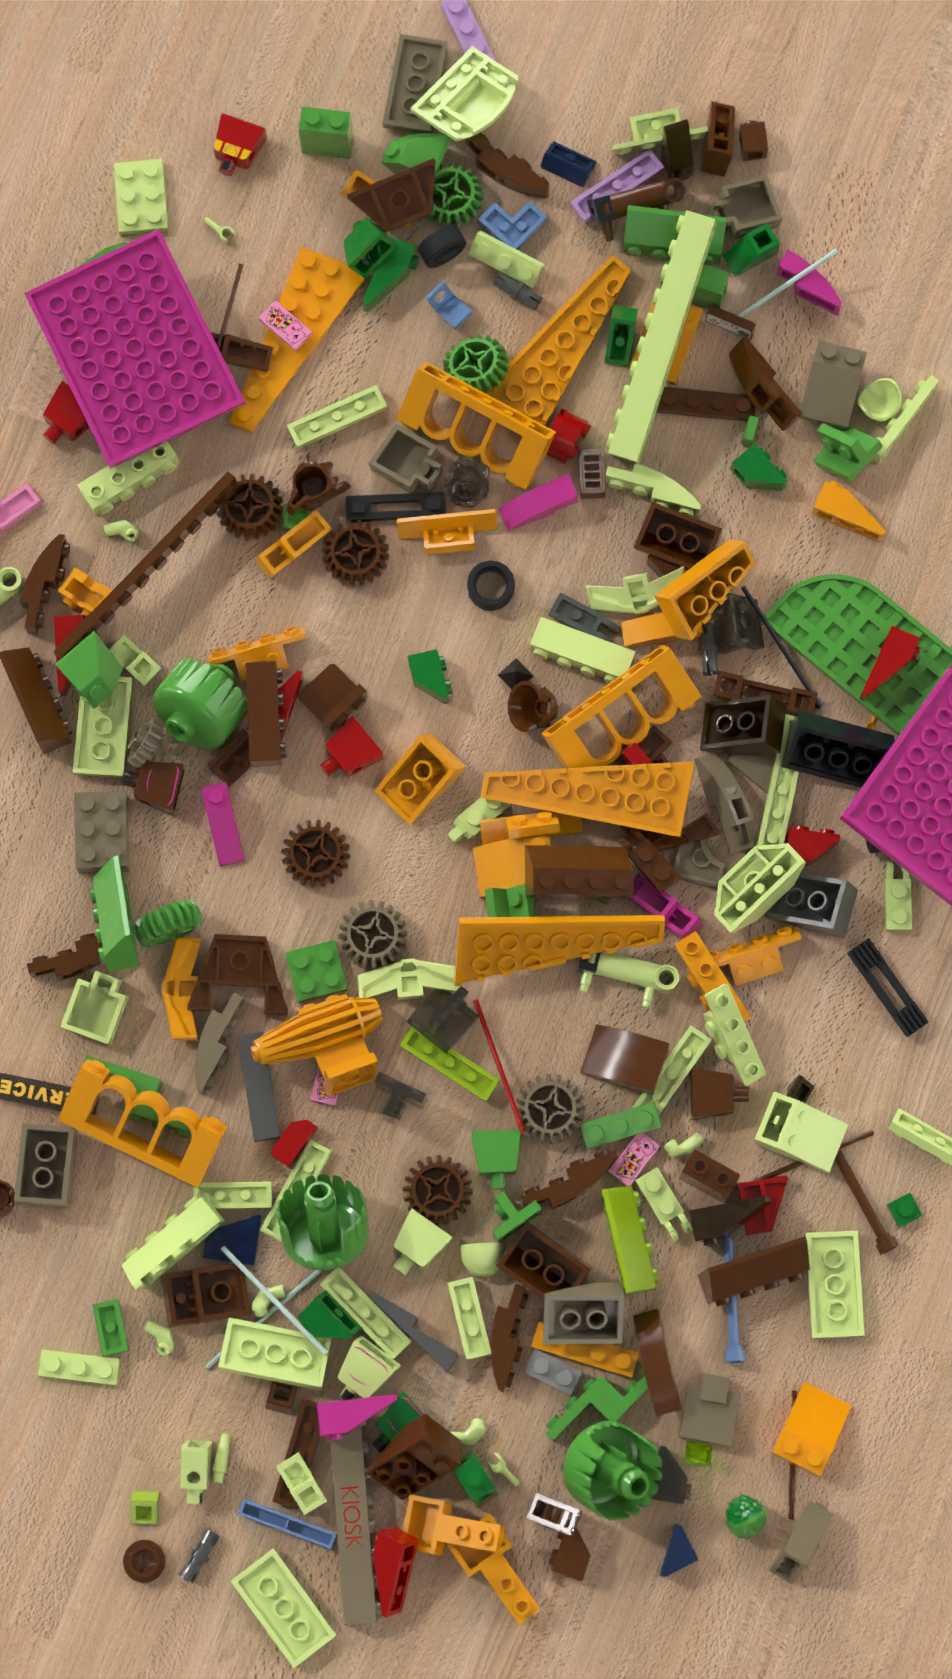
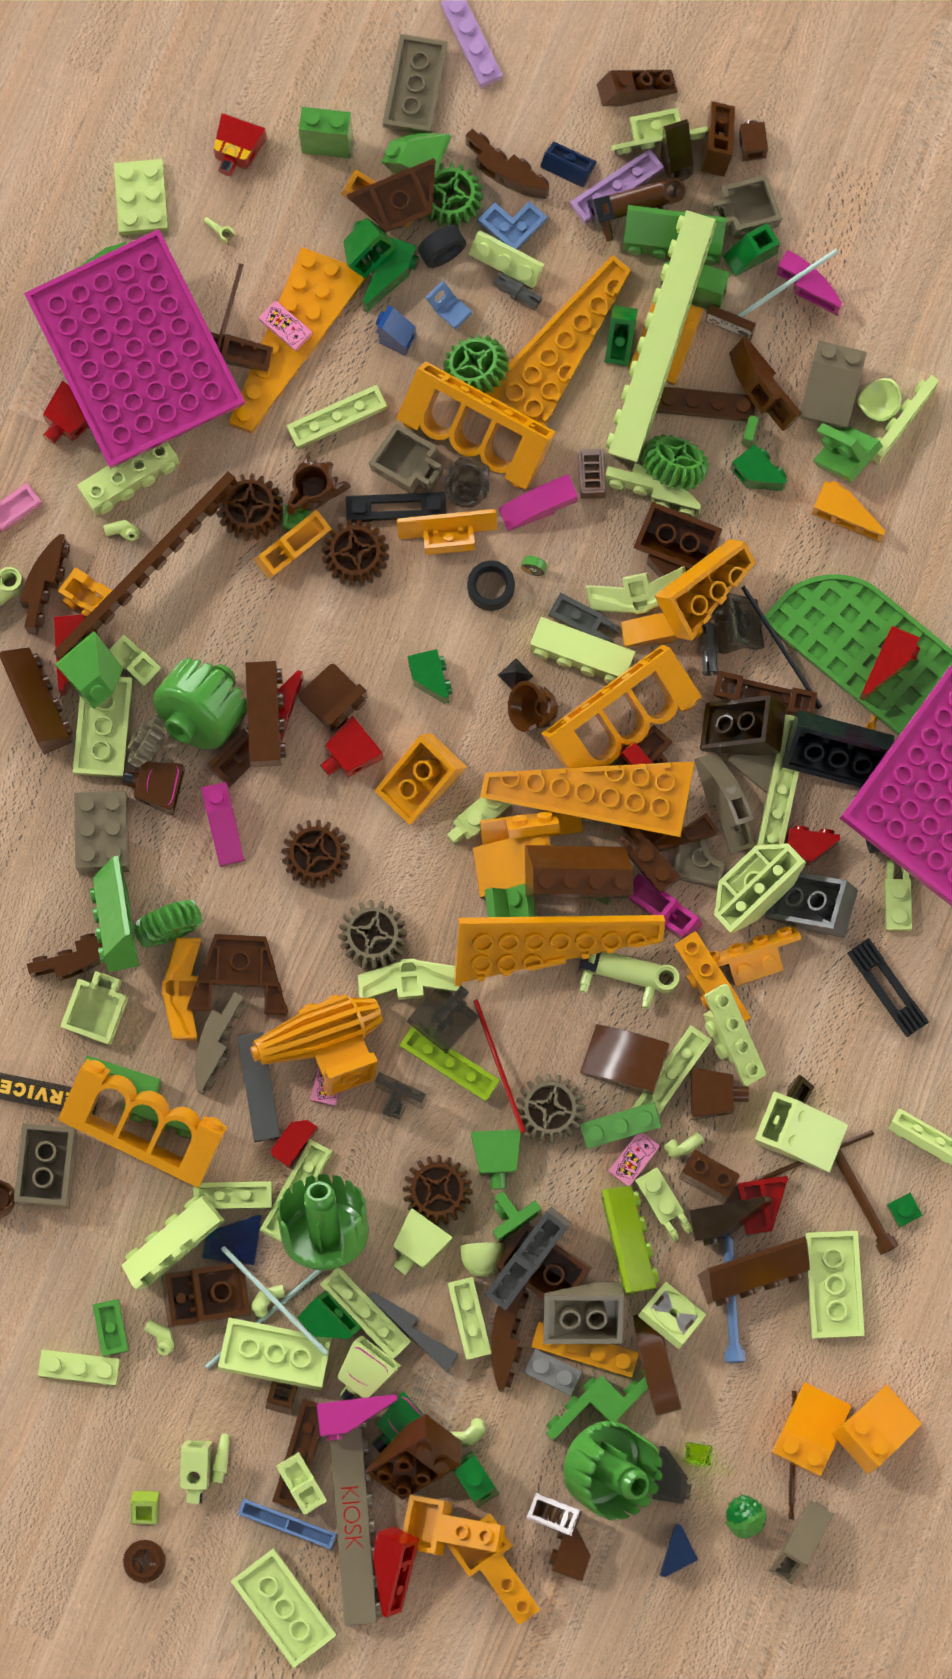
dark grey pin [179,1528,220,1583] -> none
light orange bracket [207,626,307,682] -> none
bright green plate [285,940,348,1003] -> none
yellowish green slope [410,46,518,141] -> none
yellowish green hand [487,1453,520,1486] -> none
reddish brown slope [521,1149,617,1210] -> none
red cylinder [546,408,591,464] -> none
dark tan piece [678,1373,740,1447] -> none
none -> blue slope [376,306,417,356]
none -> dark grey slope [485,1207,572,1311]
none -> bright green tile [521,556,547,576]
none -> reddish brown slope [596,70,678,106]
none -> yellowish green piece [638,1282,707,1349]
none -> bright green gear [641,434,709,491]
none -> light orange slope [832,1384,922,1474]

